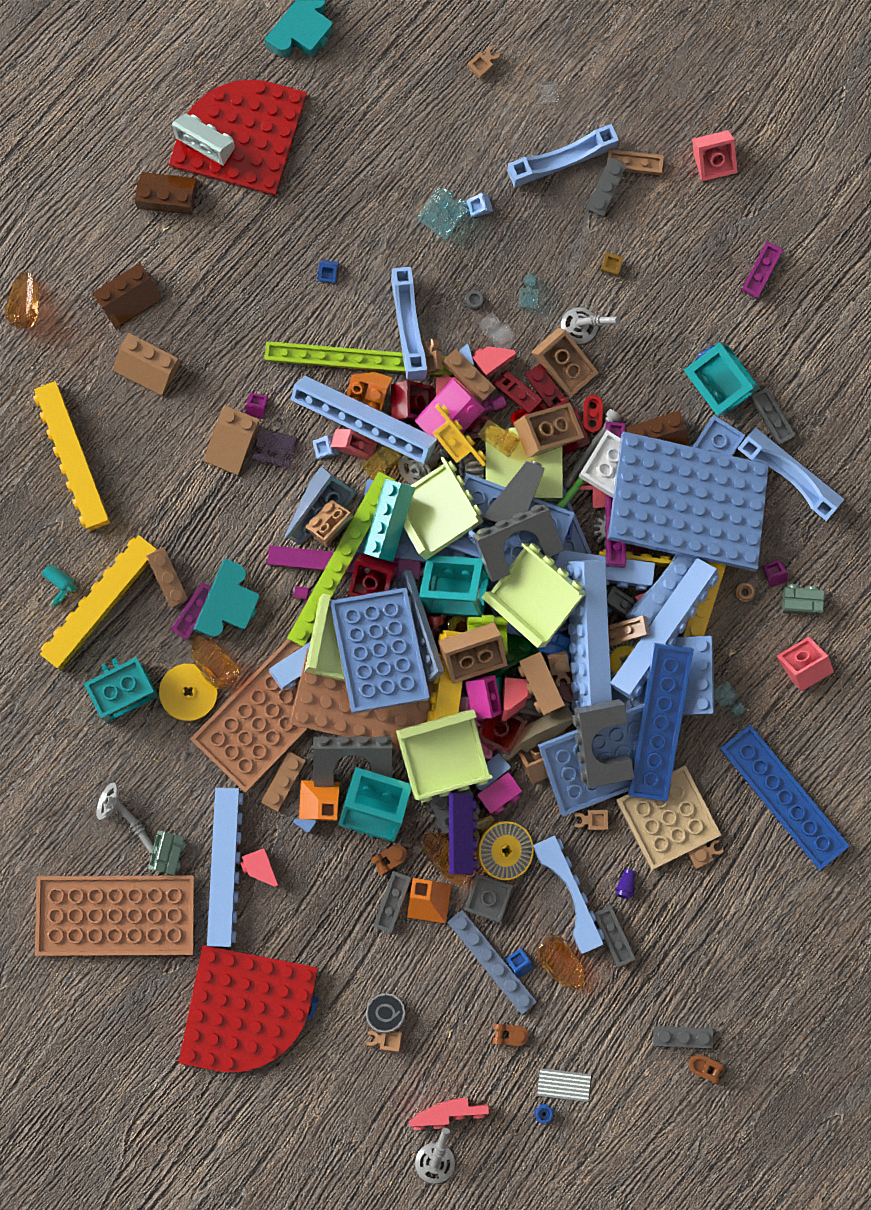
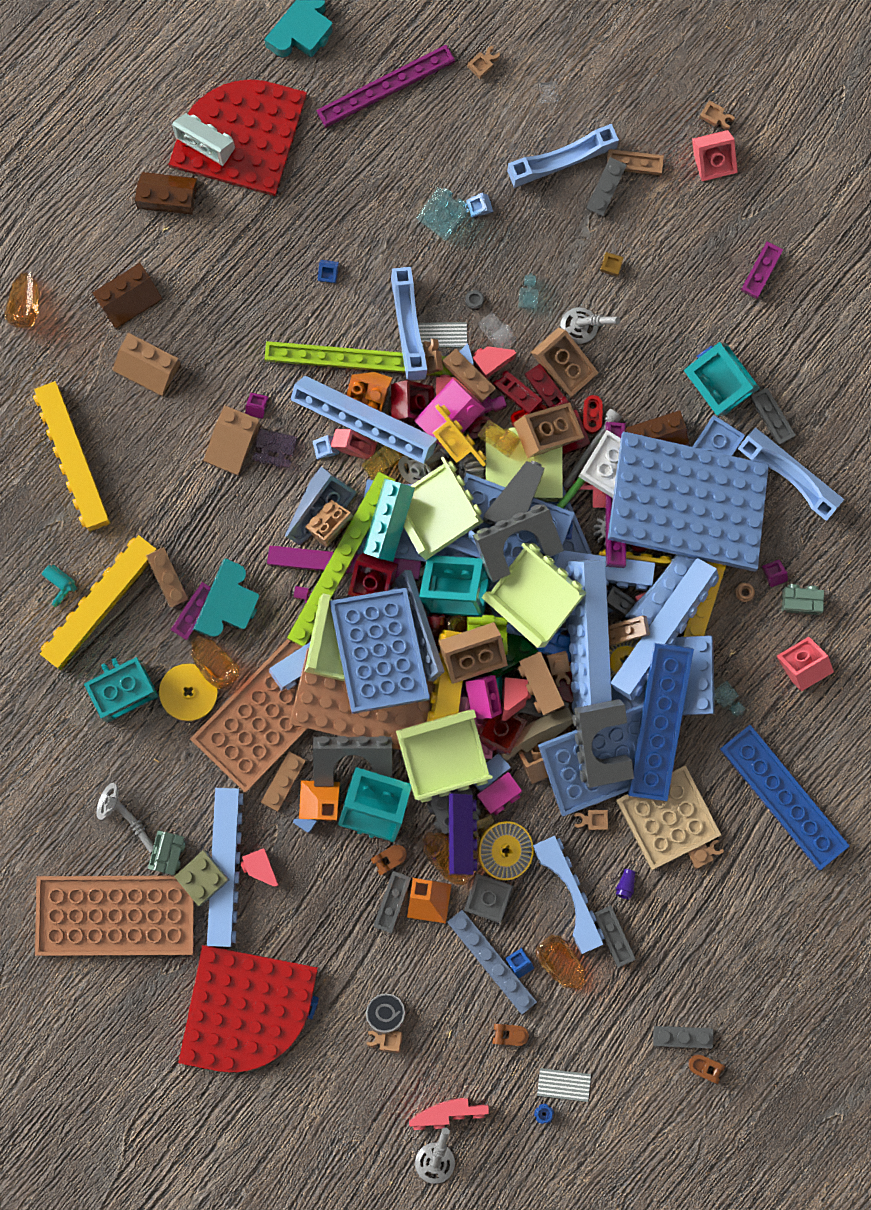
none -> olive plate [174,850,229,906]
none -> magenta tile [316,45,455,128]
none -> light grey sticker [418,322,467,348]
none -> medium nougat plate [699,100,735,130]

